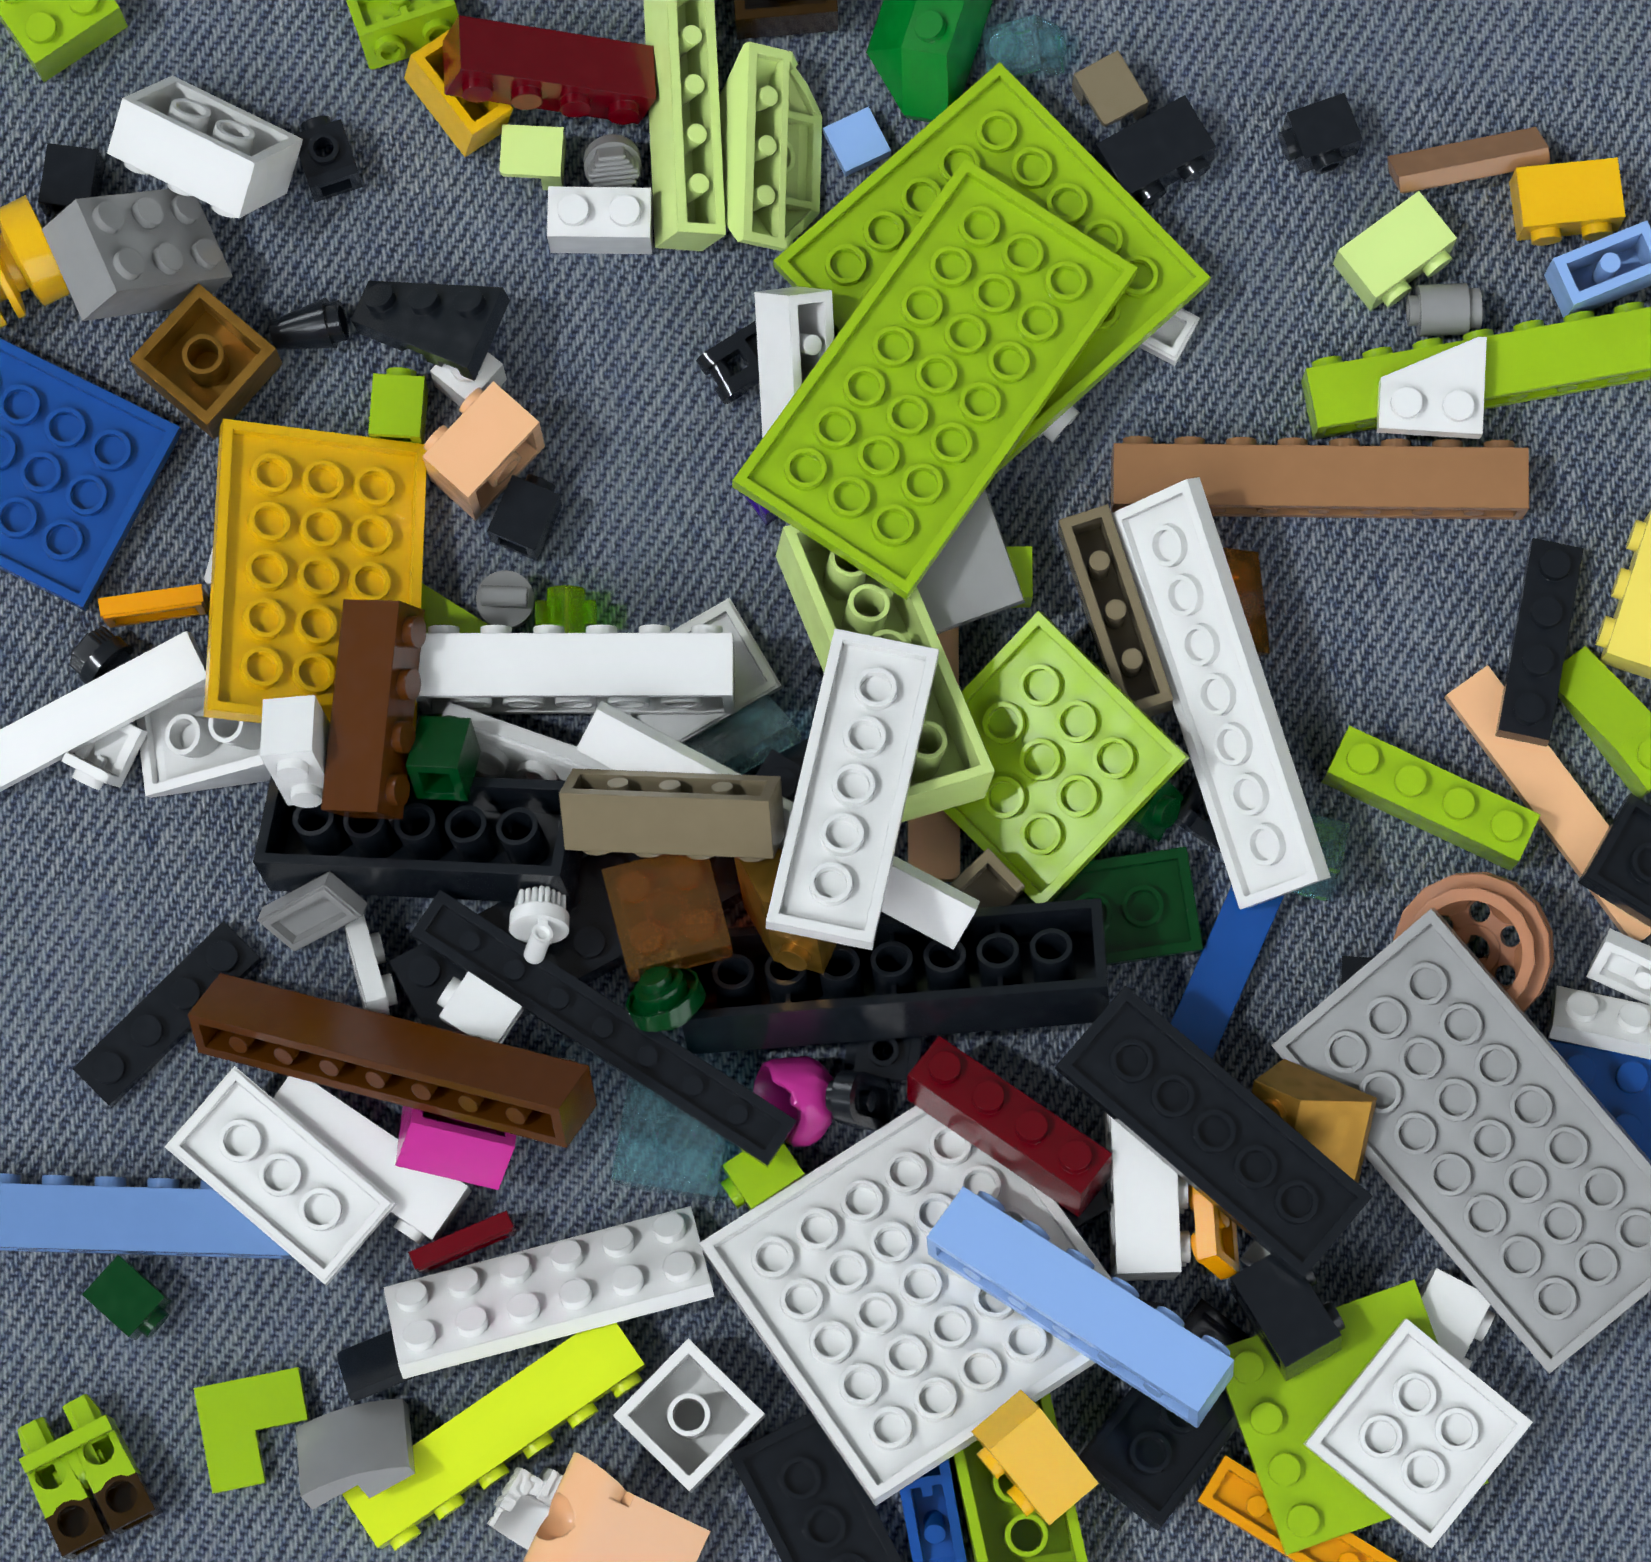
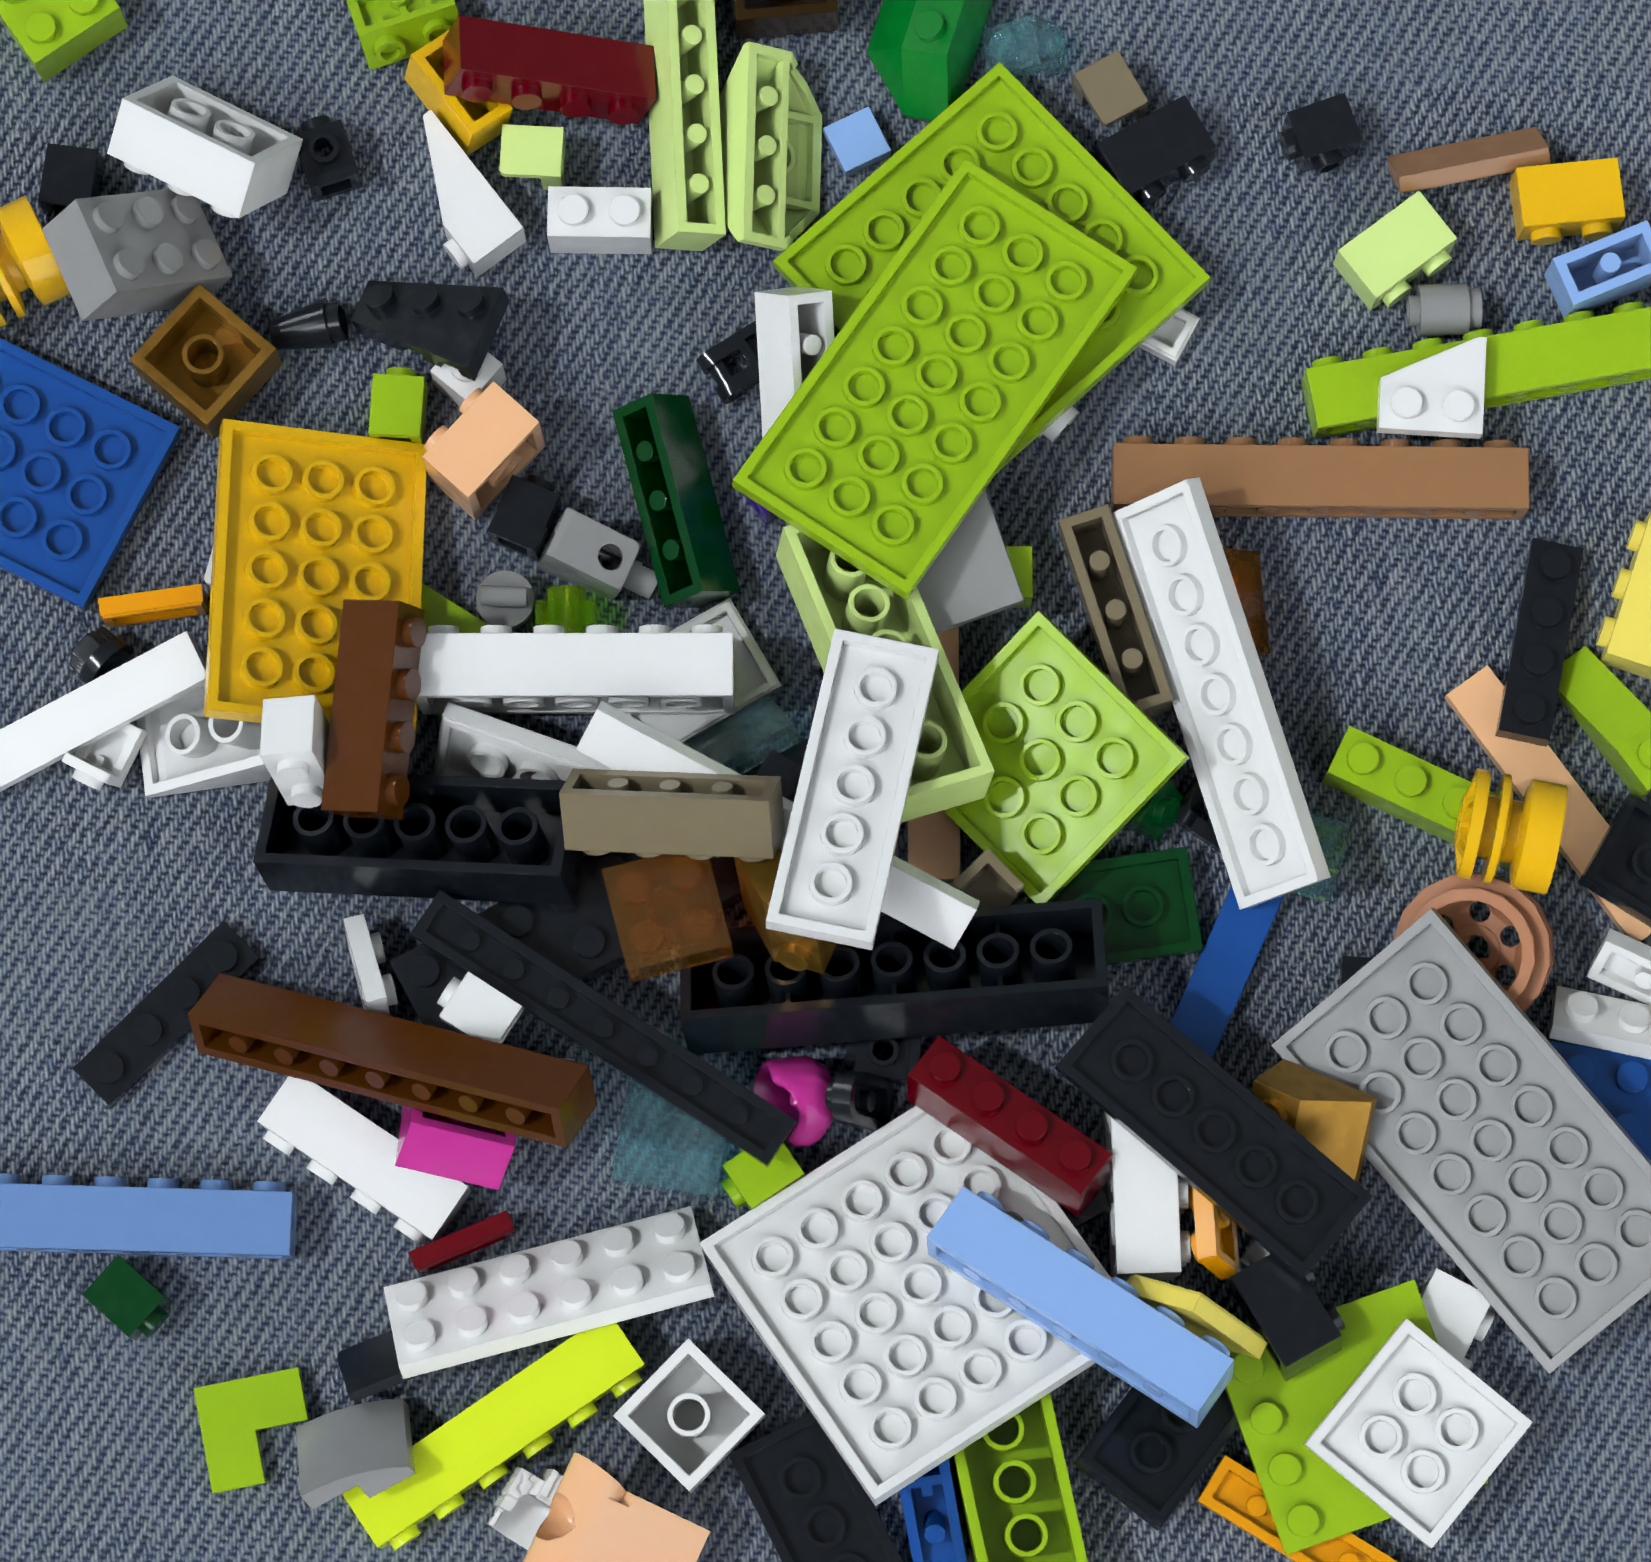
lime hips [17,1394,163,1560] -> none
white tile [165,1066,397,1286] -> none
light grey tile [257,871,367,951] -> none
dark green brick [406,715,481,801] -> none
white piece [509,885,570,964] -> none
light grey piece [583,134,642,187] -> none
dark green plate [626,966,706,1032] -> none
yellow brick [971,1389,1099,1526] -> none
none -> white slope [423,110,526,278]
none -> light grey torso [536,507,657,600]
none -> dark green brick [612,393,741,608]
none -> light yellow tile [1127,1274,1268,1359]
none -> yellow wheel [1453,768,1568,895]

